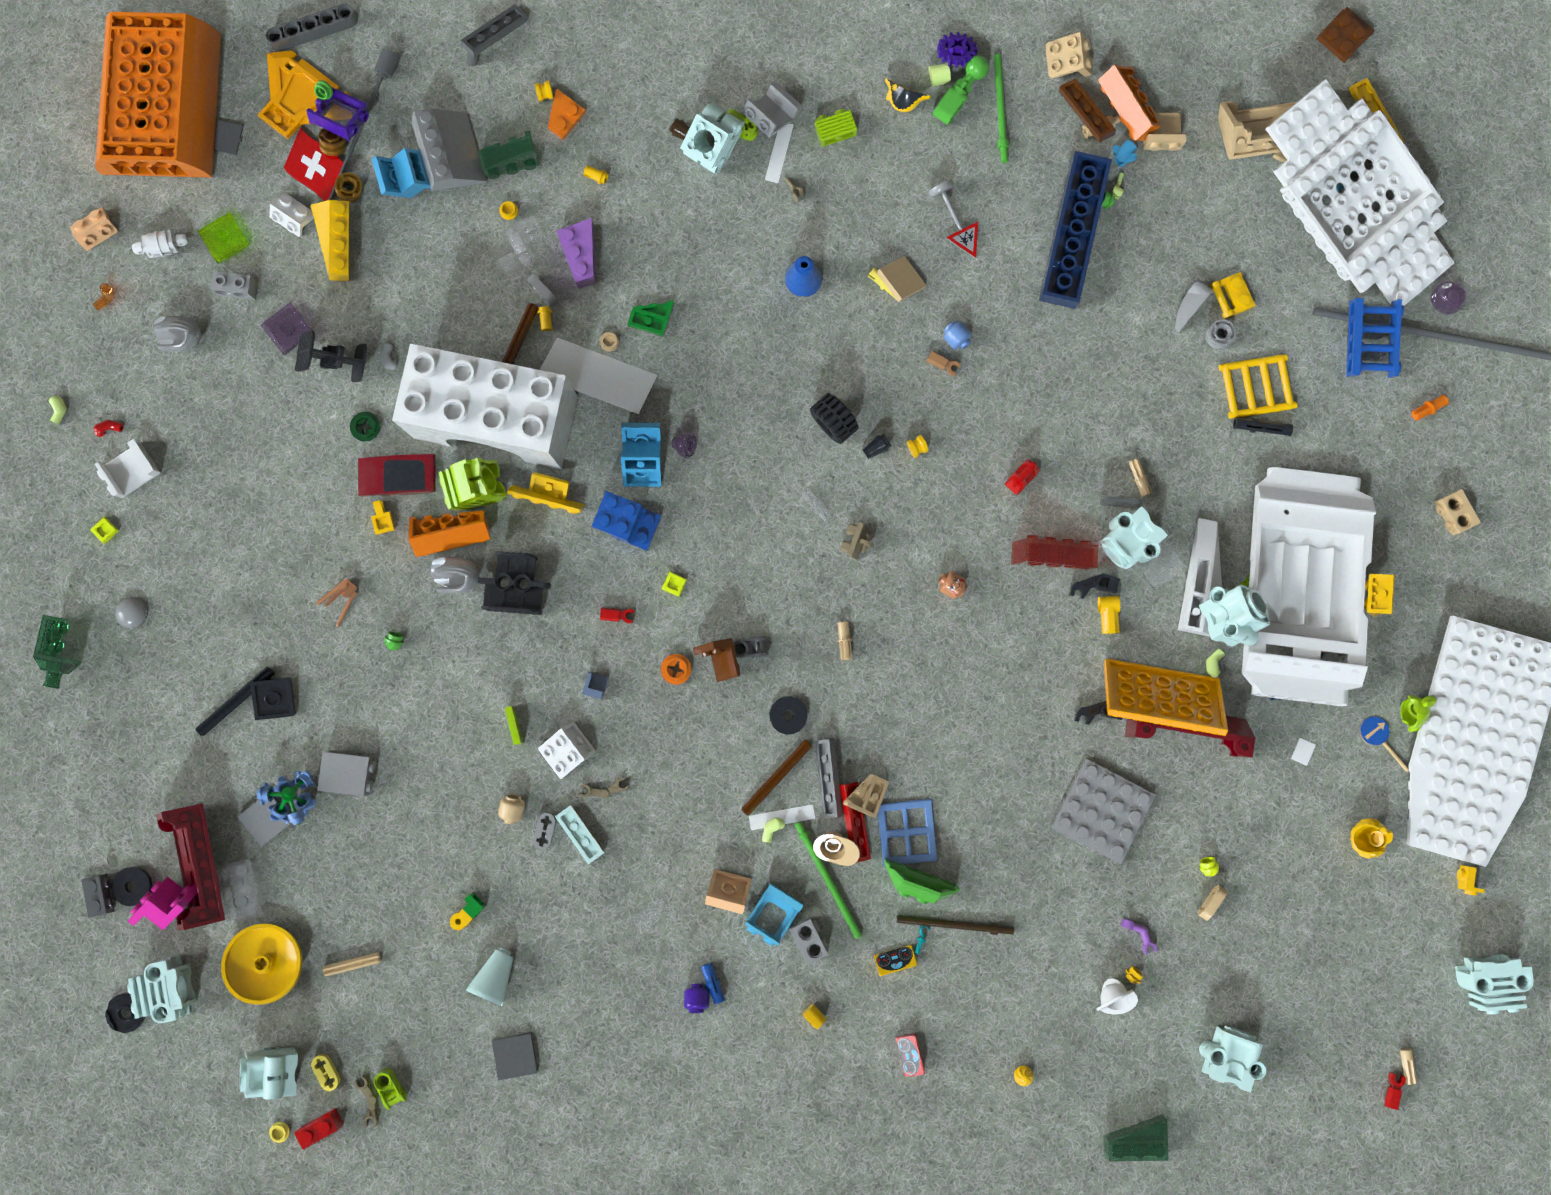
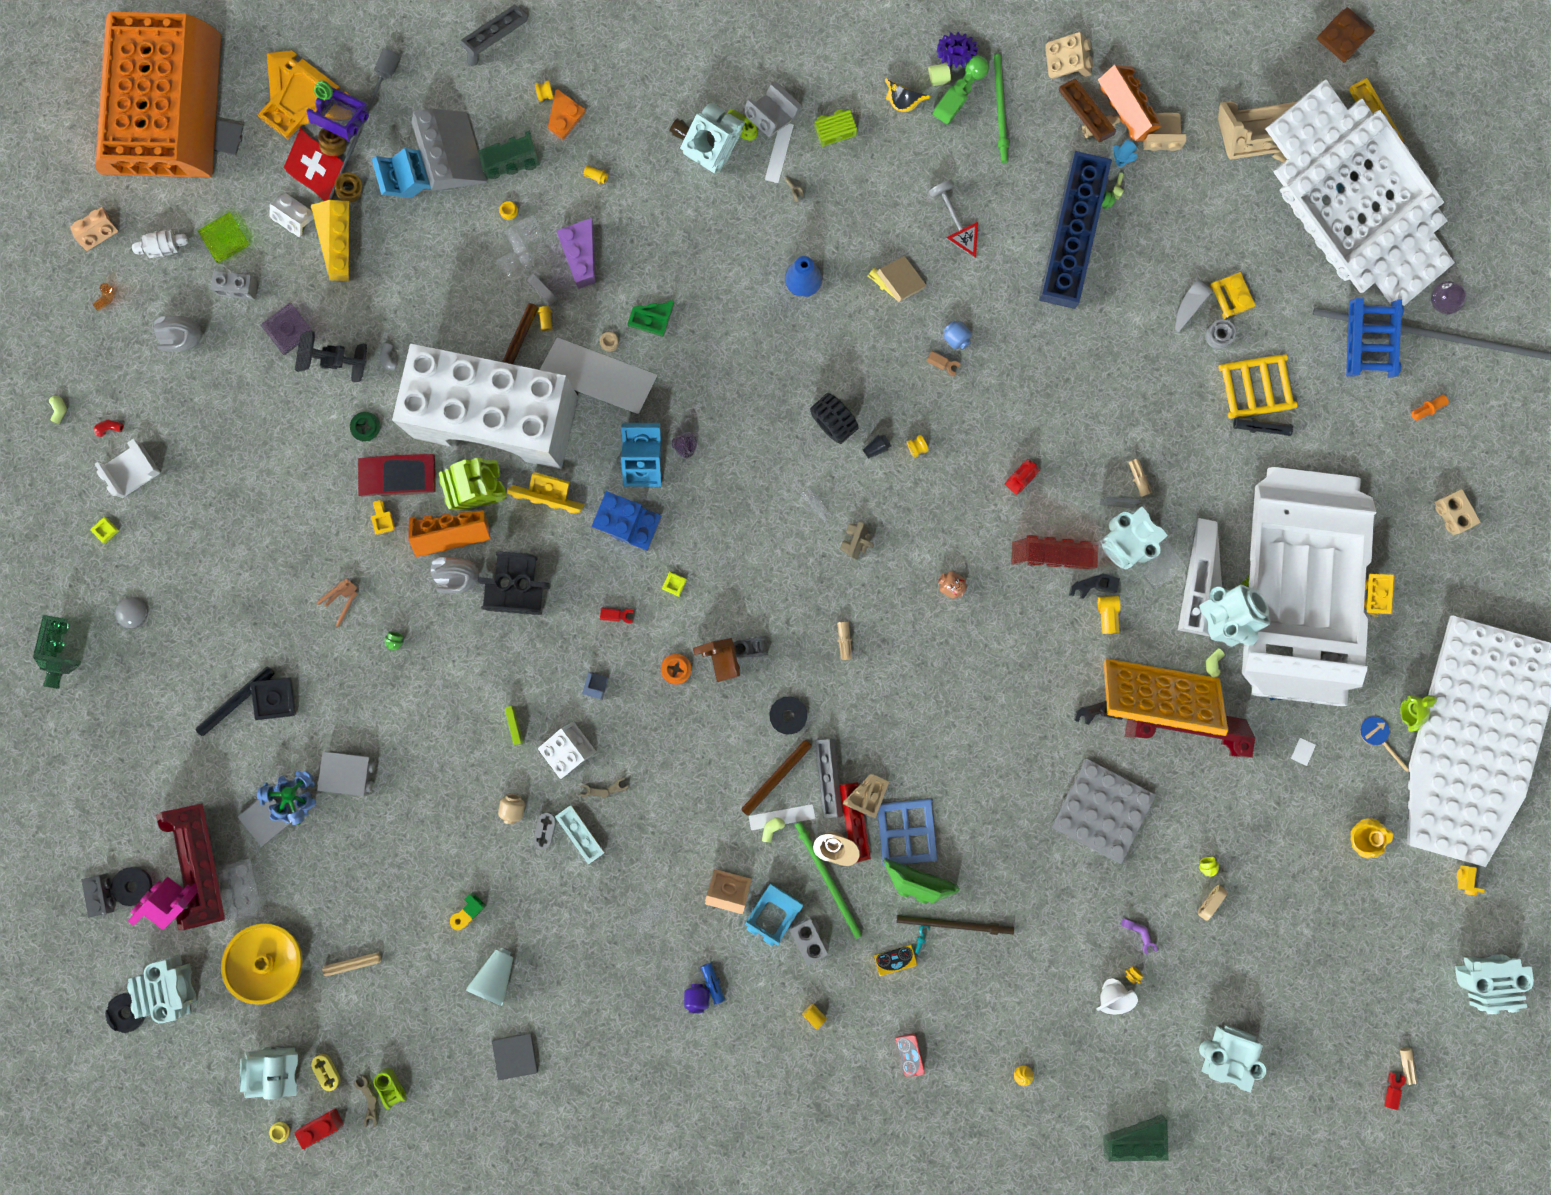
dark grey beam [266,3,358,51] -> none

